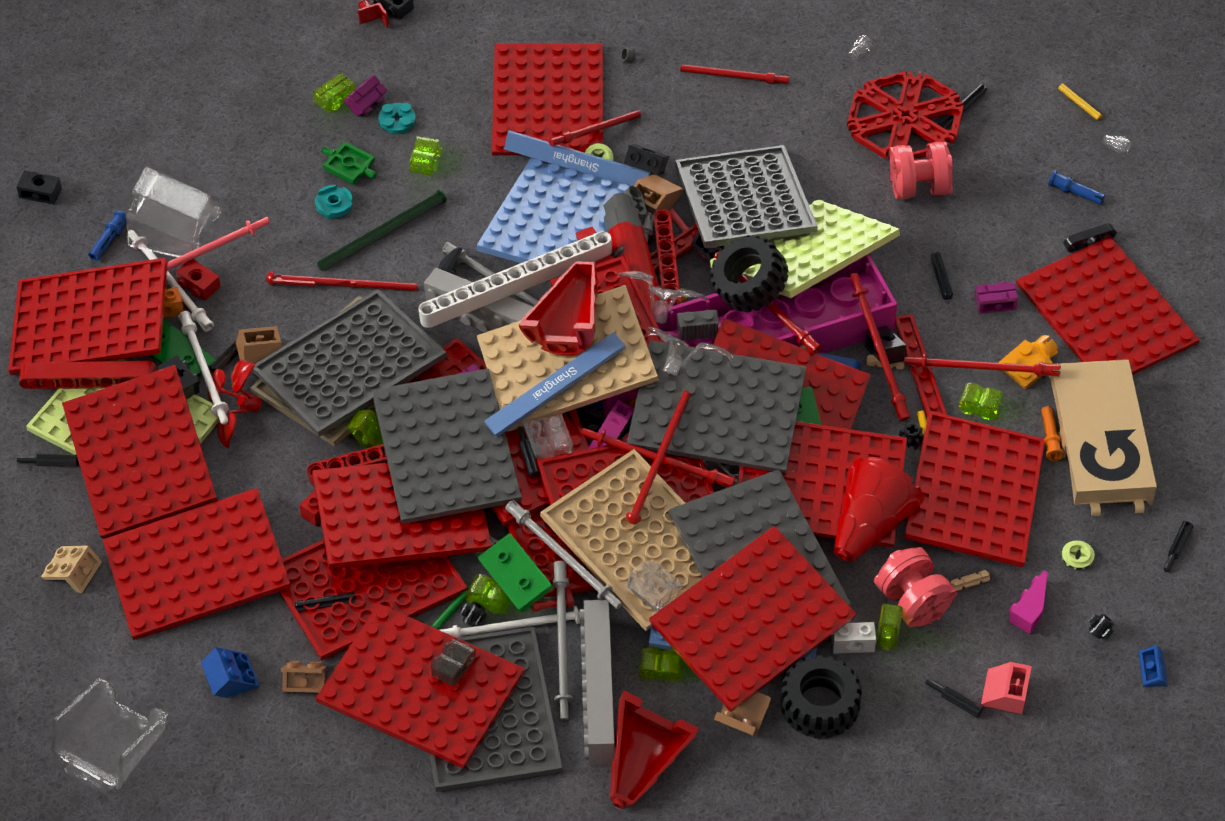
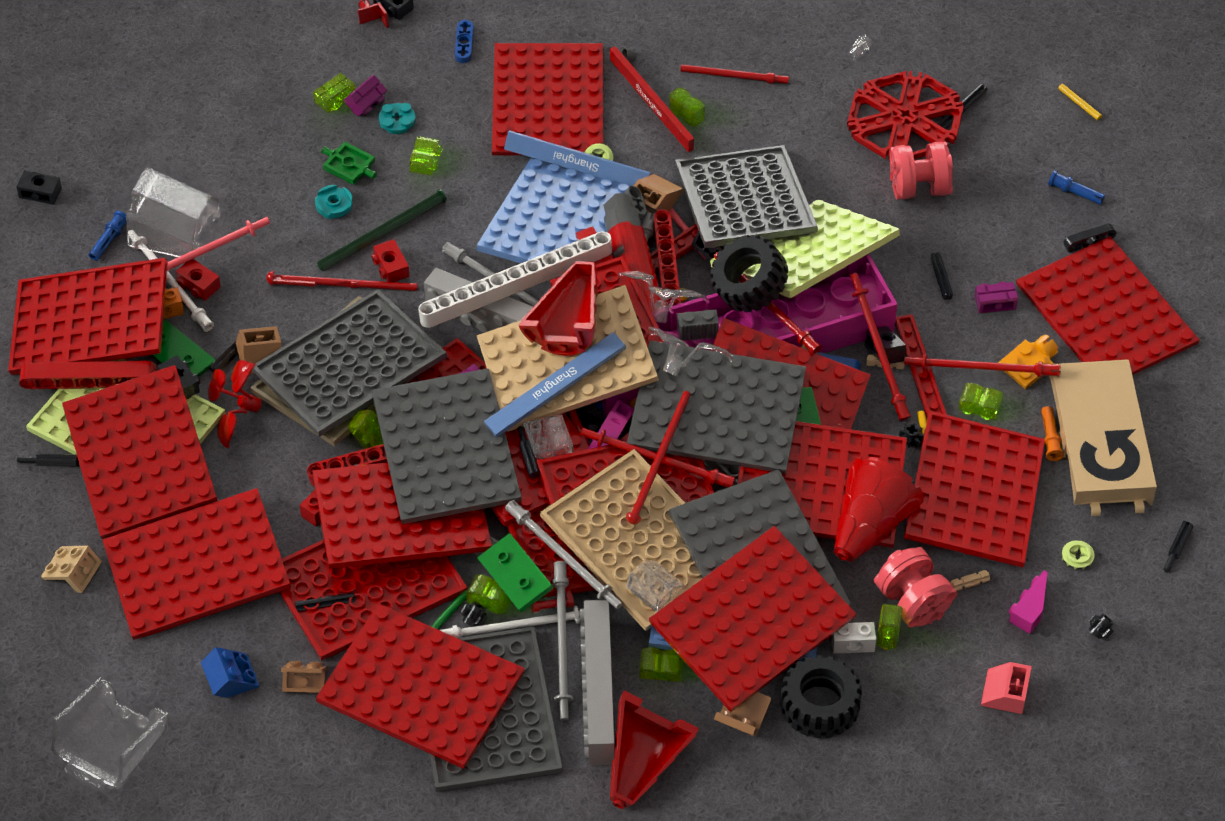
white bar [178,311,229,425] -> none
clear smoke brick [430,638,476,687] -> none
black piece [438,247,463,275] -> none
red bar [549,110,641,146] -> none
black brick [624,144,669,175] -> none
black axle [925,679,983,718] -> none
clear cone [1103,134,1132,154] -> none
blue slope [1138,645,1168,687] -> none
none -> red brick [371,239,410,282]
none -> blue beam [455,20,473,63]
none -> red tile [610,46,694,152]
none -> clear neon green brick [669,87,705,127]

